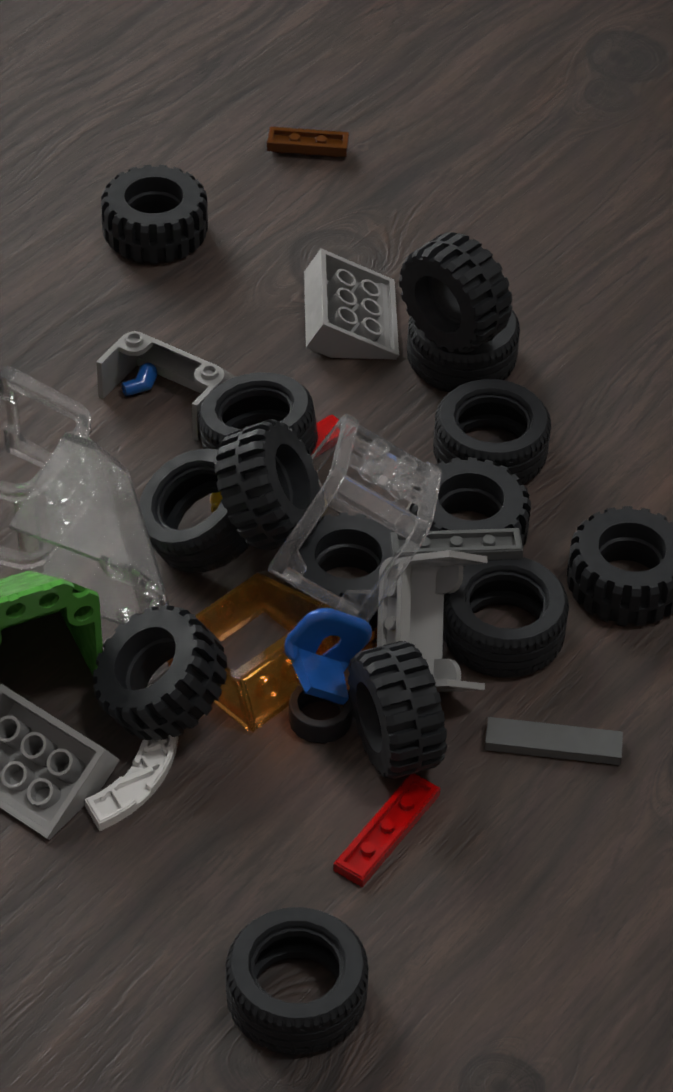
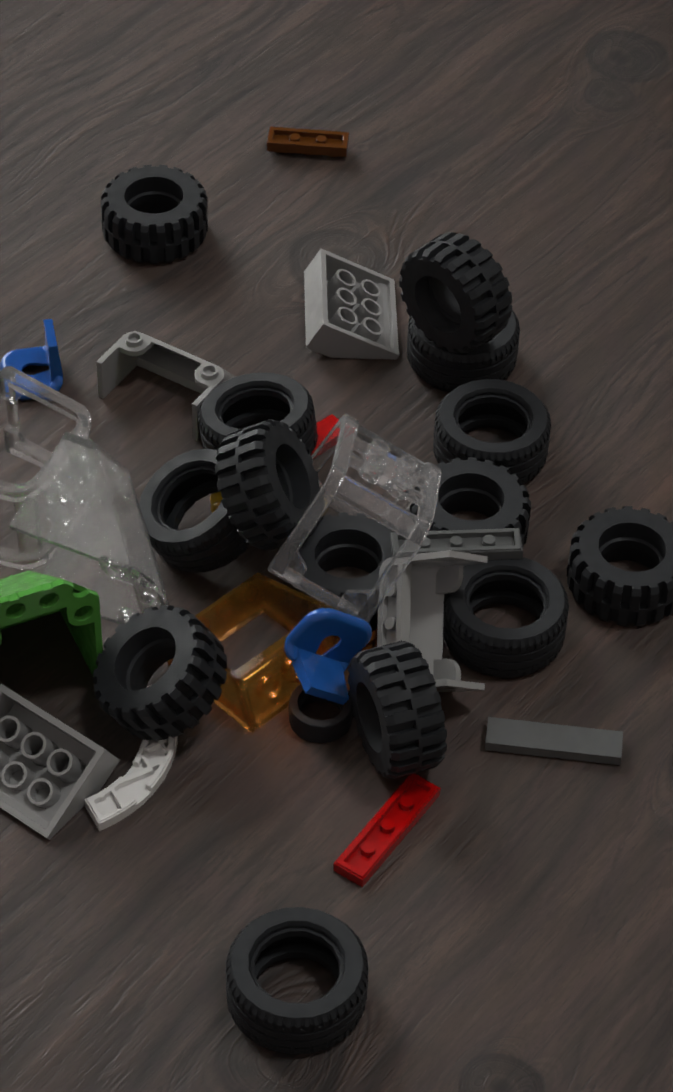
blue arm [121,363,157,397] -> none
none -> blue piece [0,319,63,400]

